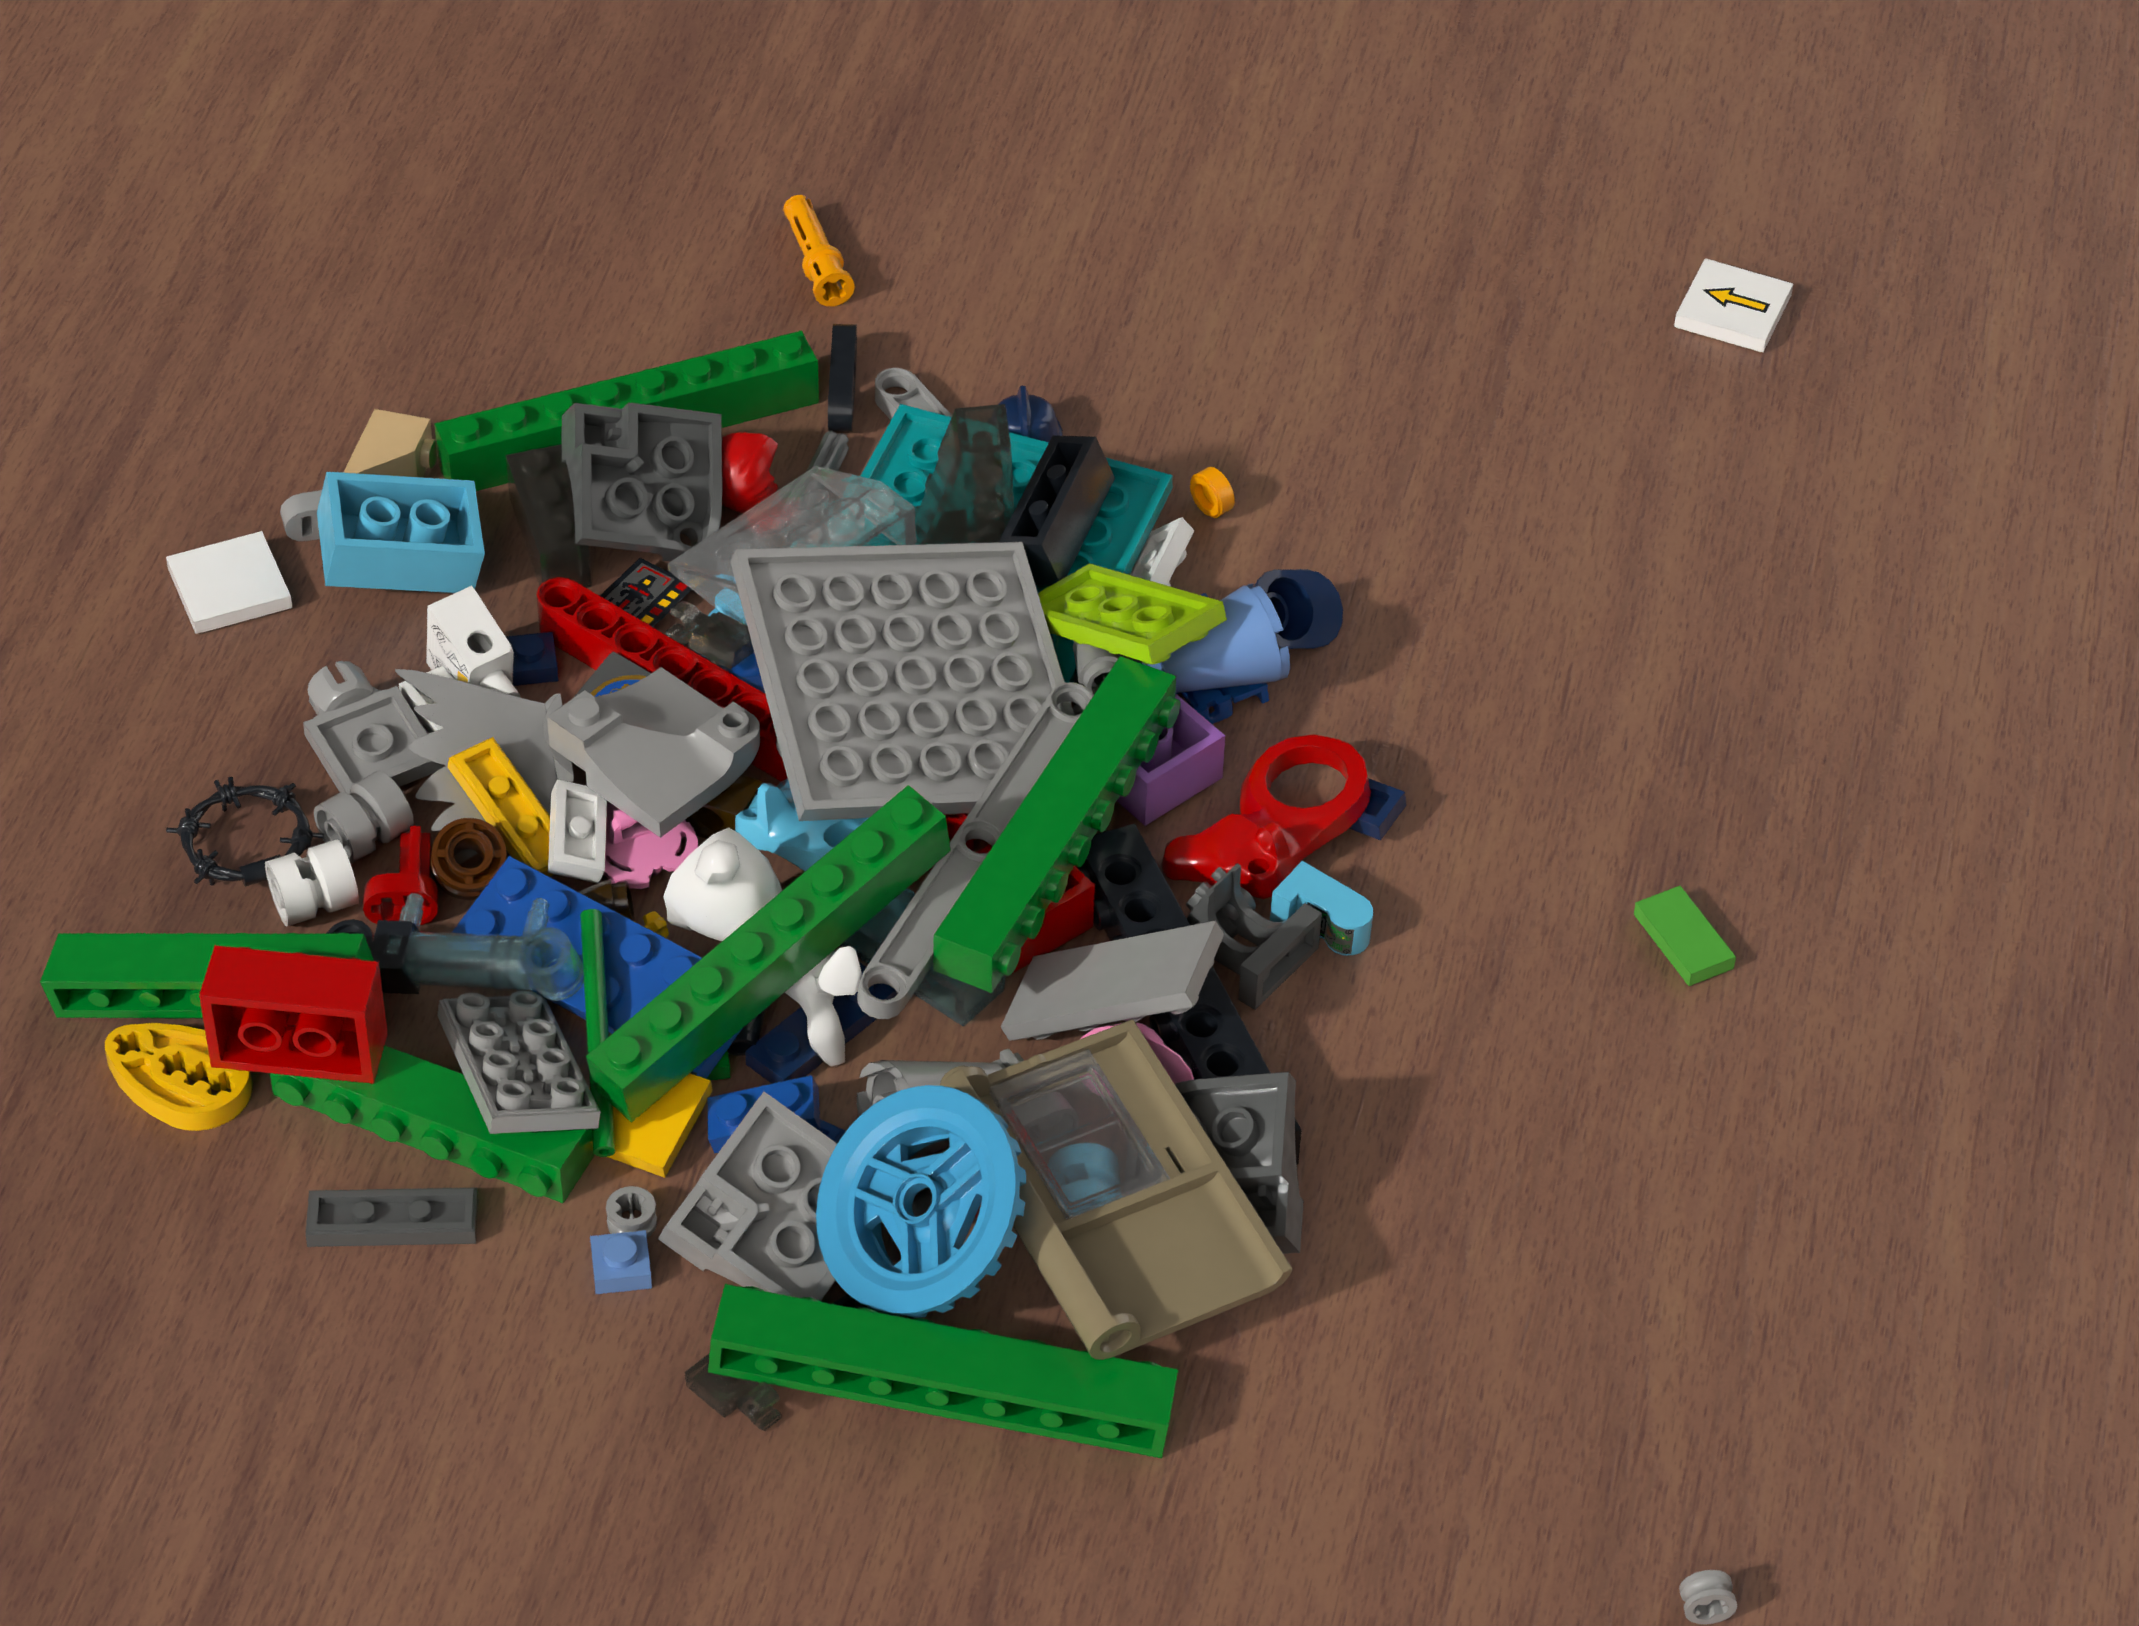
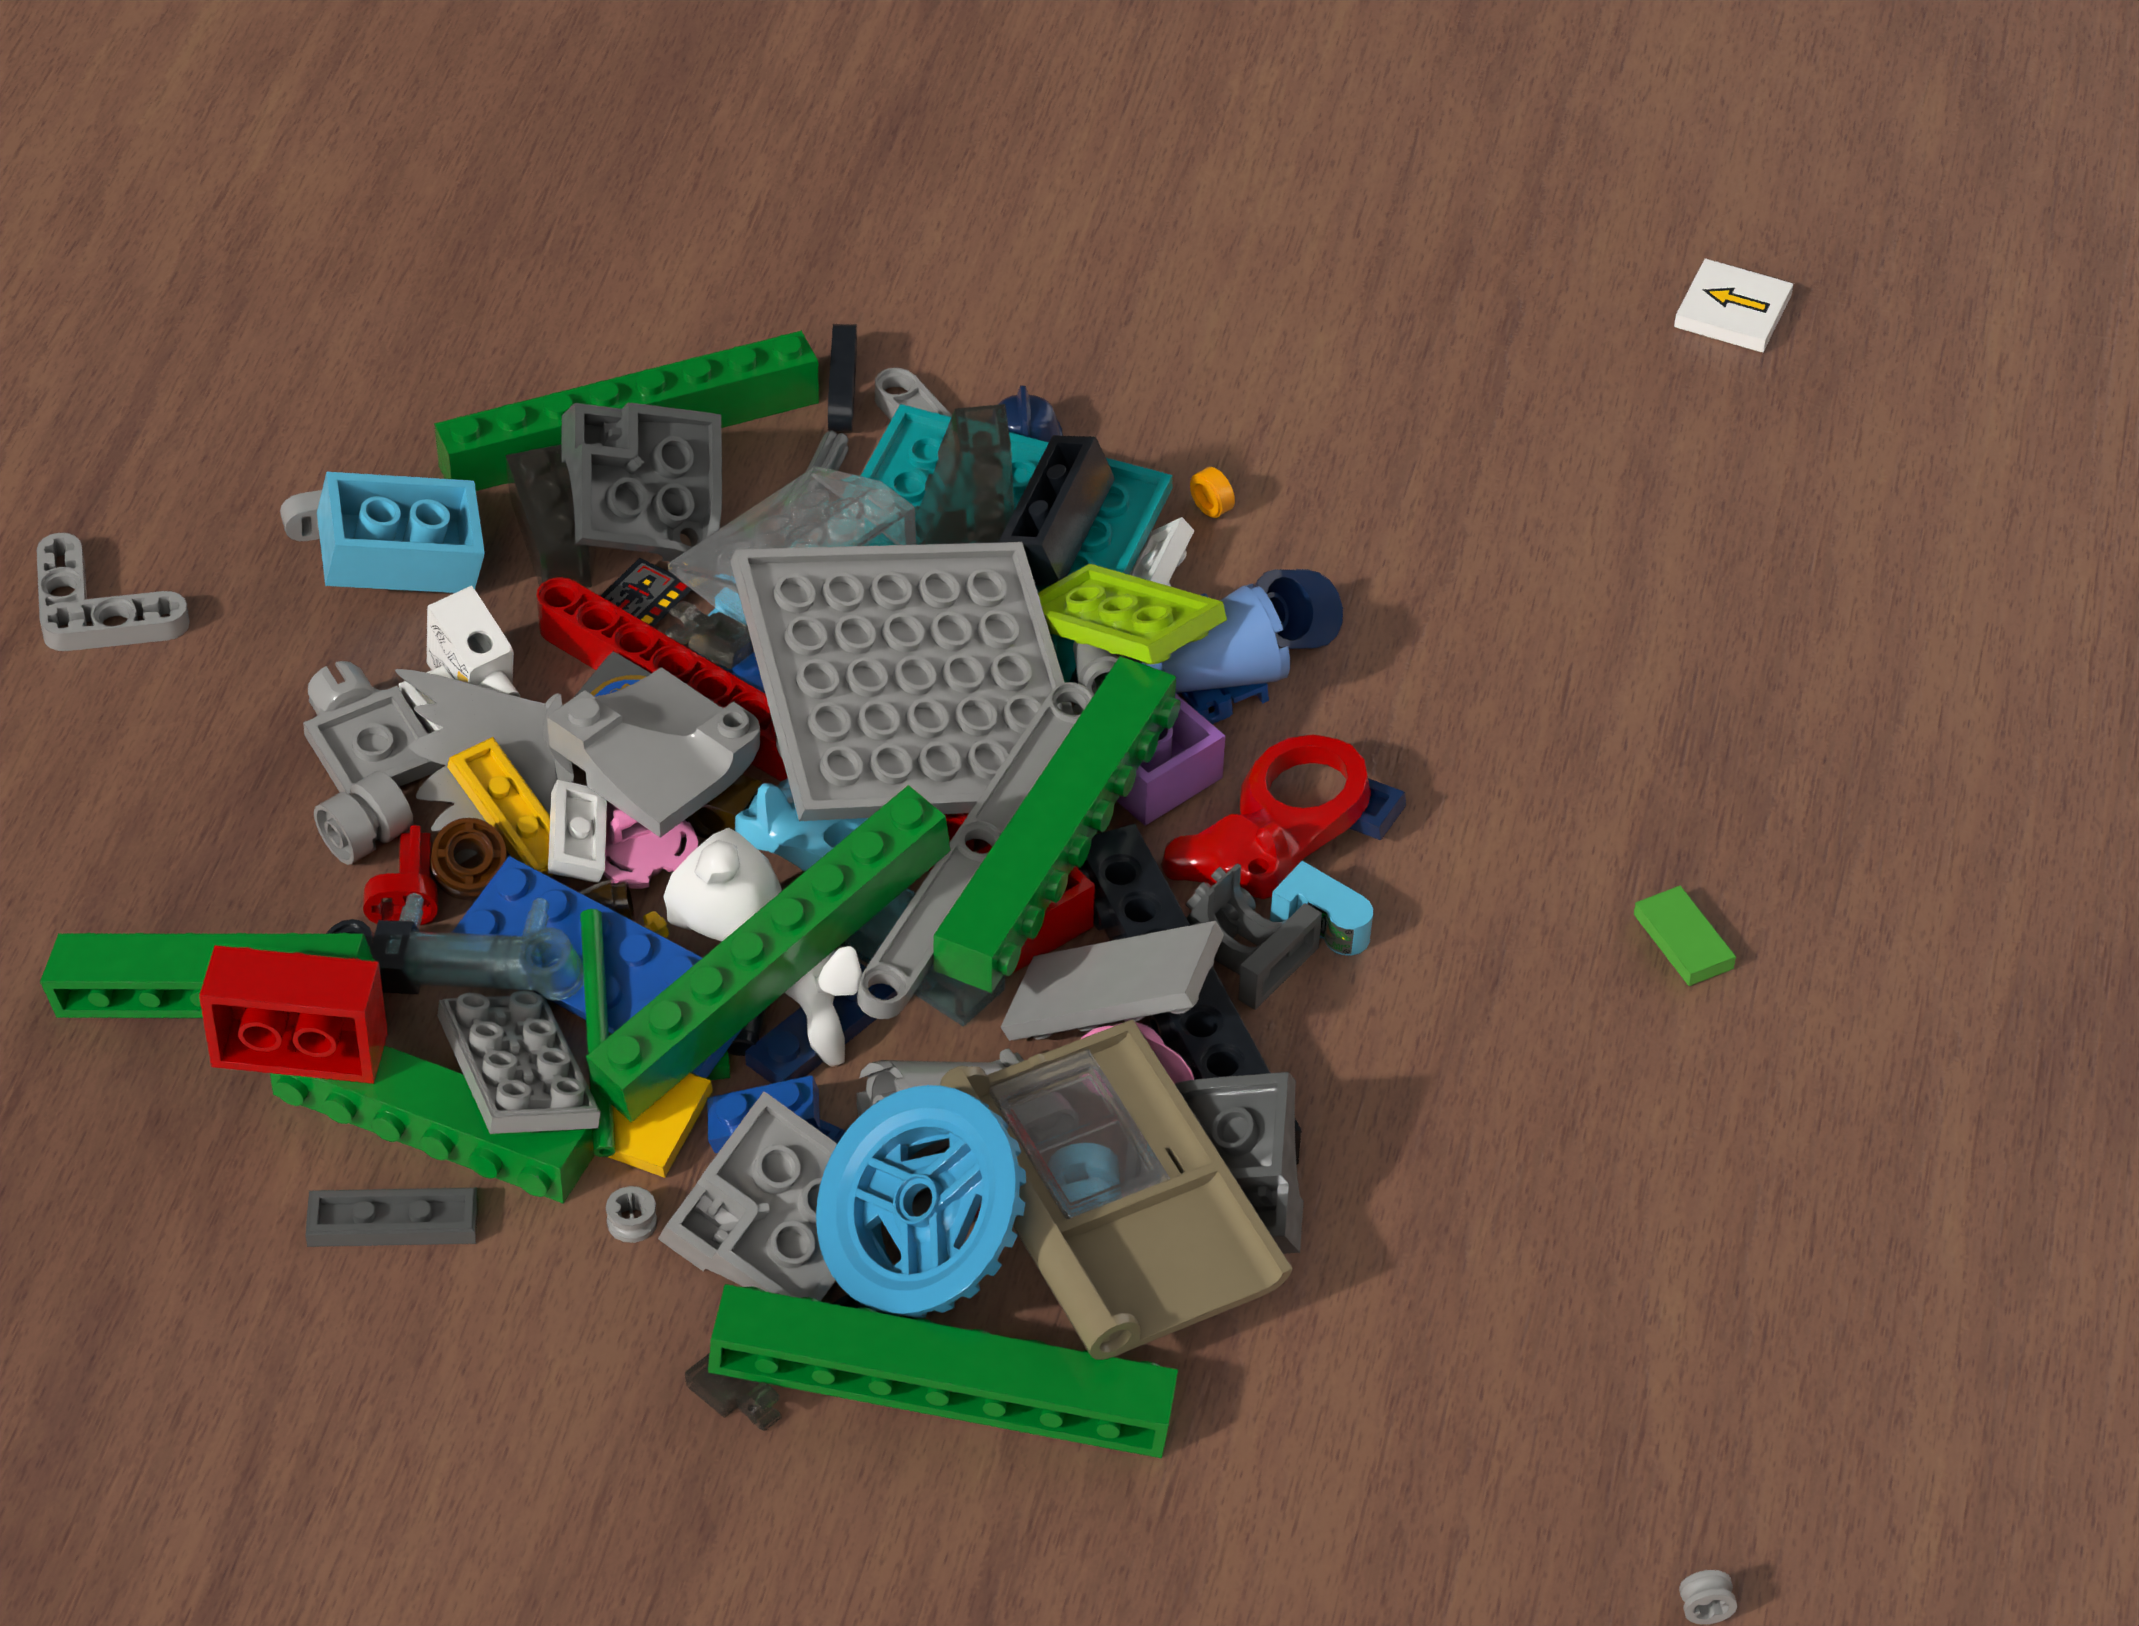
yellow piece [105,1023,252,1131] -> none
white tile [166,531,292,634] -> none
black piece [166,777,324,887] -> none
white wheel [265,839,359,926] -> none
tan slope [343,409,438,478] -> none
dark blue plate [506,632,559,686] -> none
medium blue plate [590,1230,652,1294] -> none
red hair [722,432,778,513] -> none
light orange pin [783,195,855,307] -> none
none -> light grey beam [37,533,190,651]

